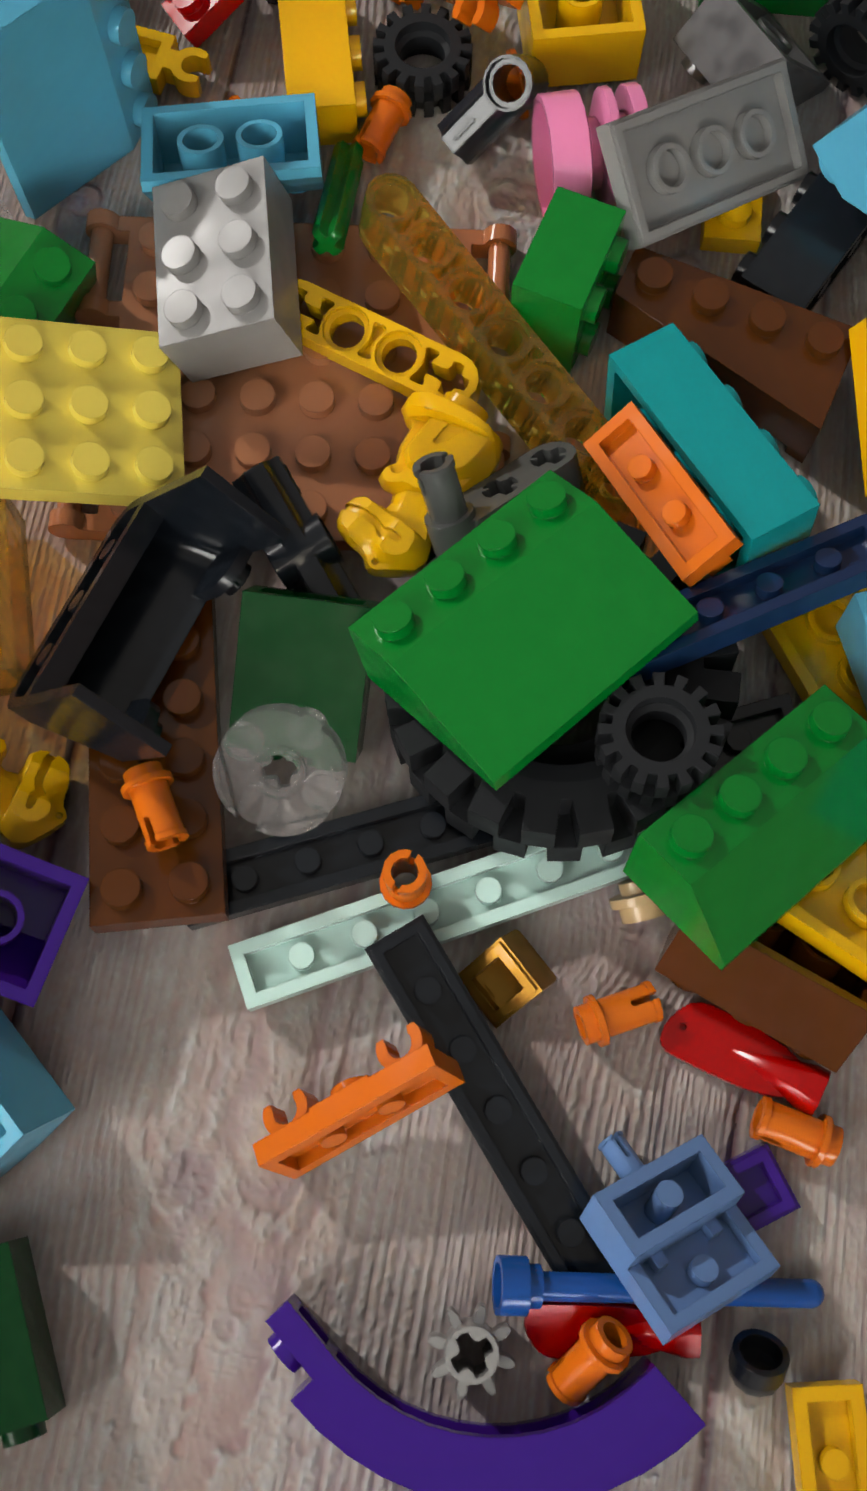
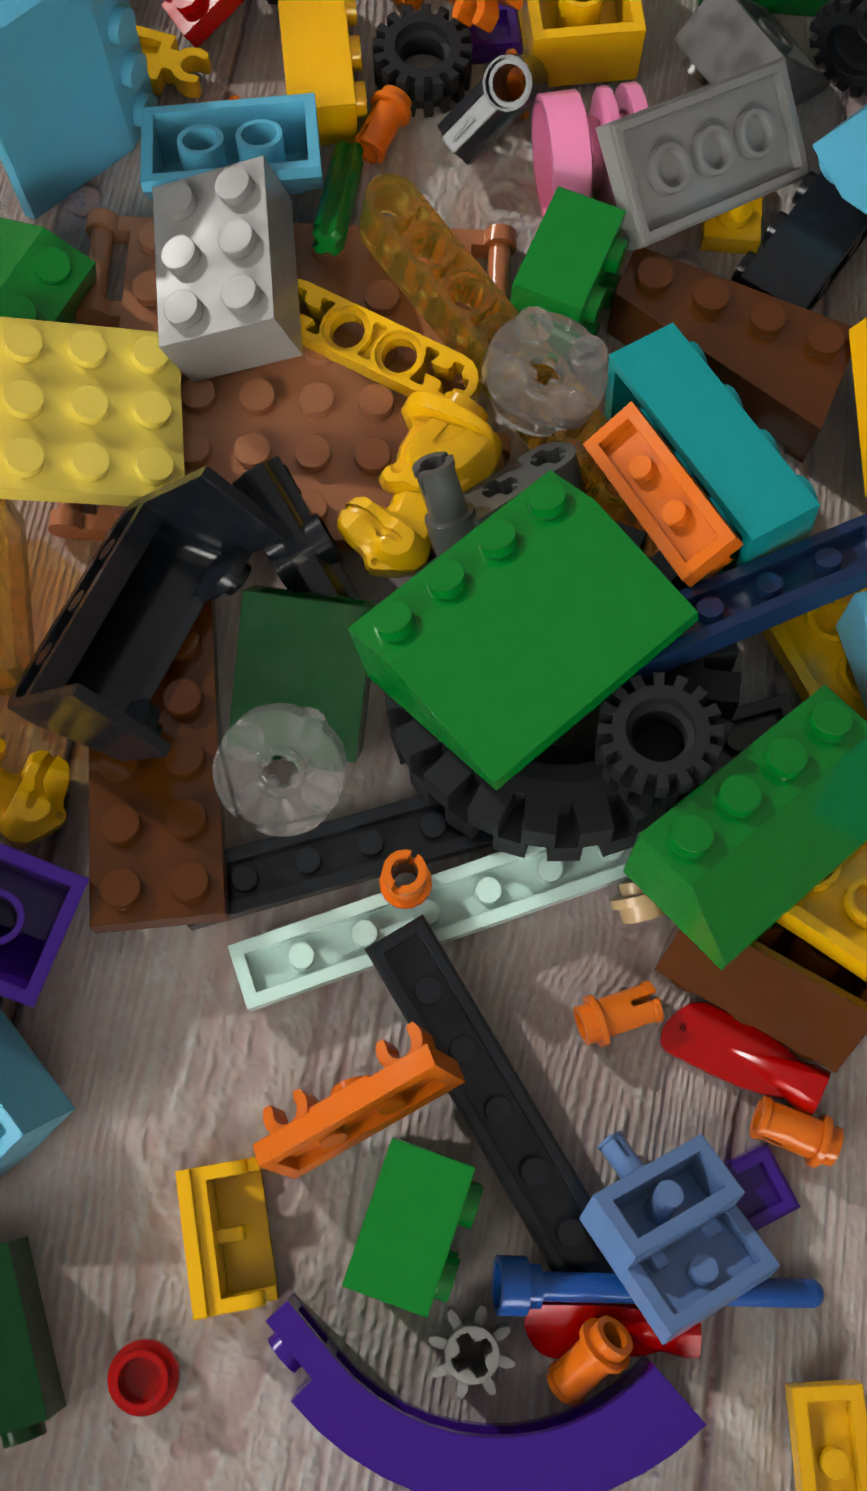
orange pin [120,761,189,852] -> none
pearl gold slope [458,929,556,1028] -> none
black hinge [728,1329,790,1397] -> none
none -> red plate [107,1338,180,1417]
none -> yellow hinge [175,1157,280,1321]
none -> green brick [342,1137,484,1318]
none -> dark purple tile [463,4,523,65]
none -> clear plate [481,306,609,437]

